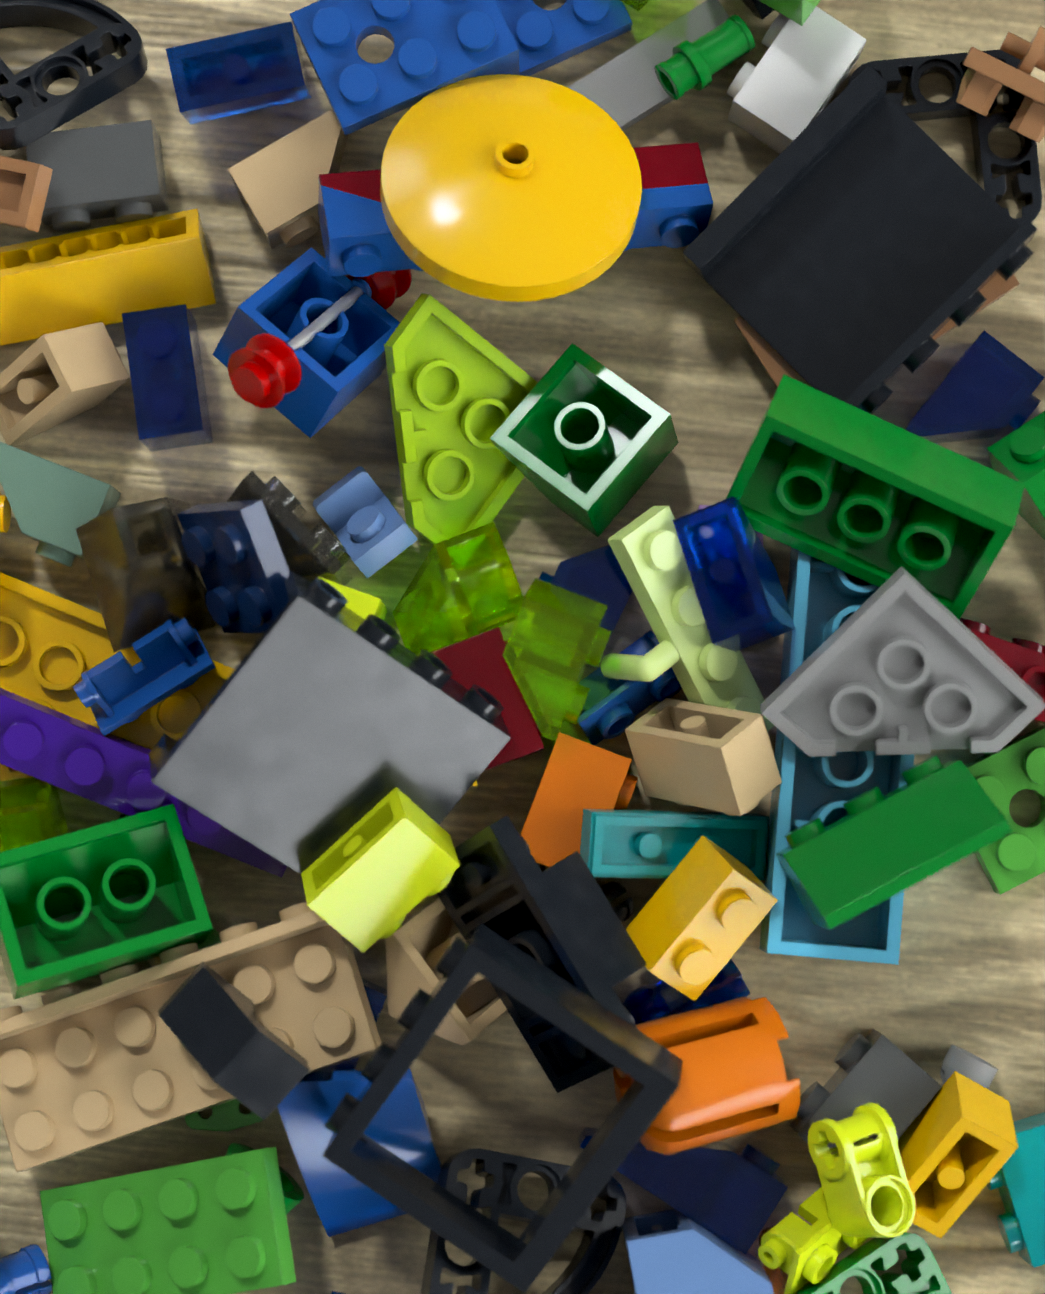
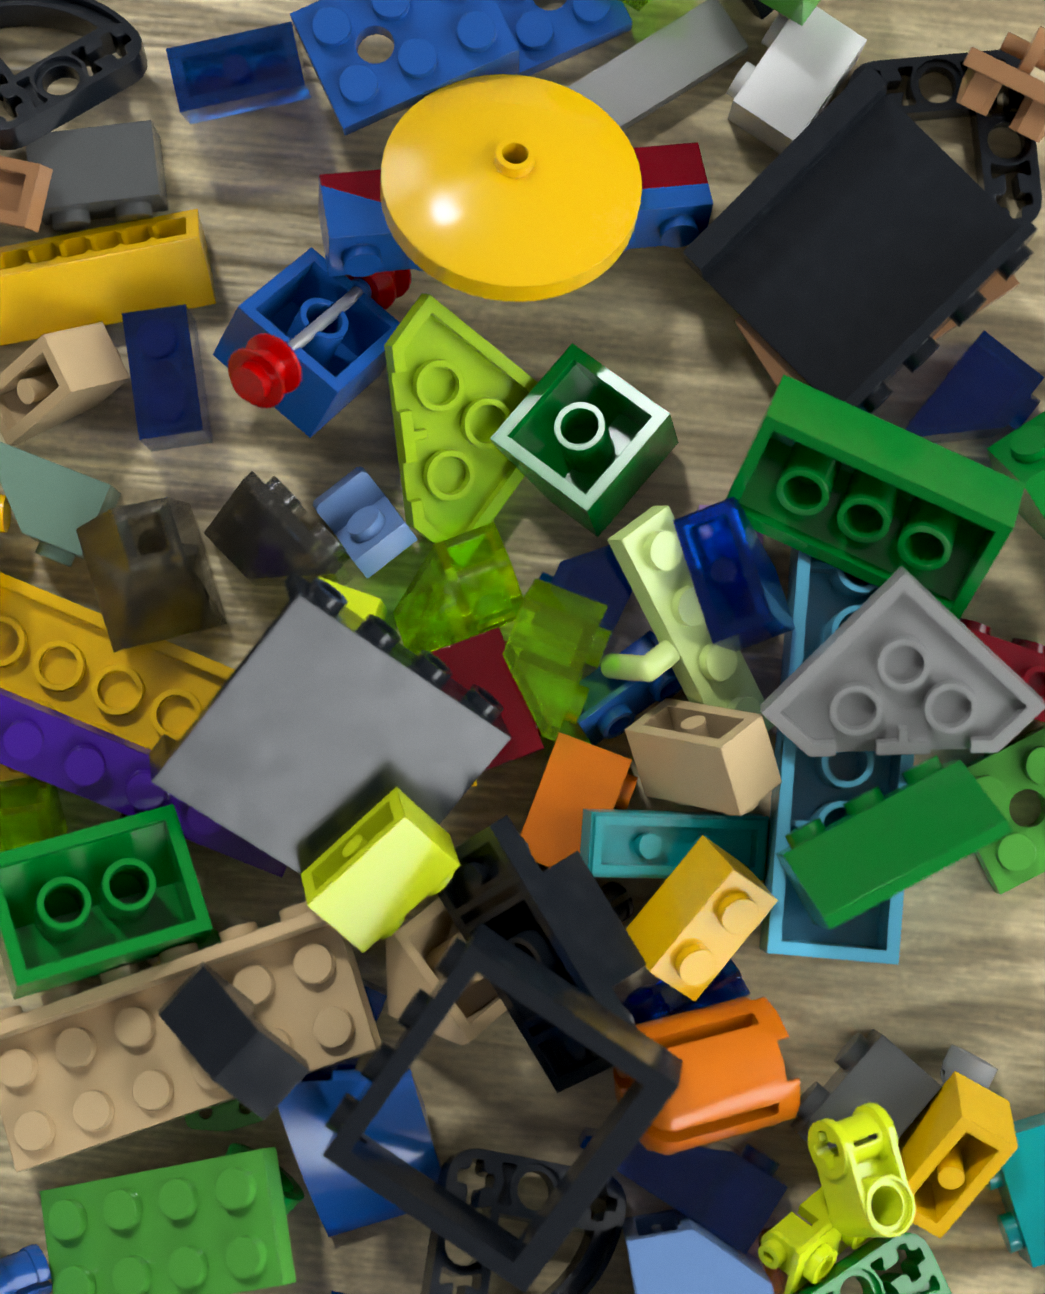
blue hinge [73,617,216,736] -> none
dark blue plate [177,499,290,634] -> none
tan slope [228,109,349,249] -> none
green pin [655,14,755,100] -> none

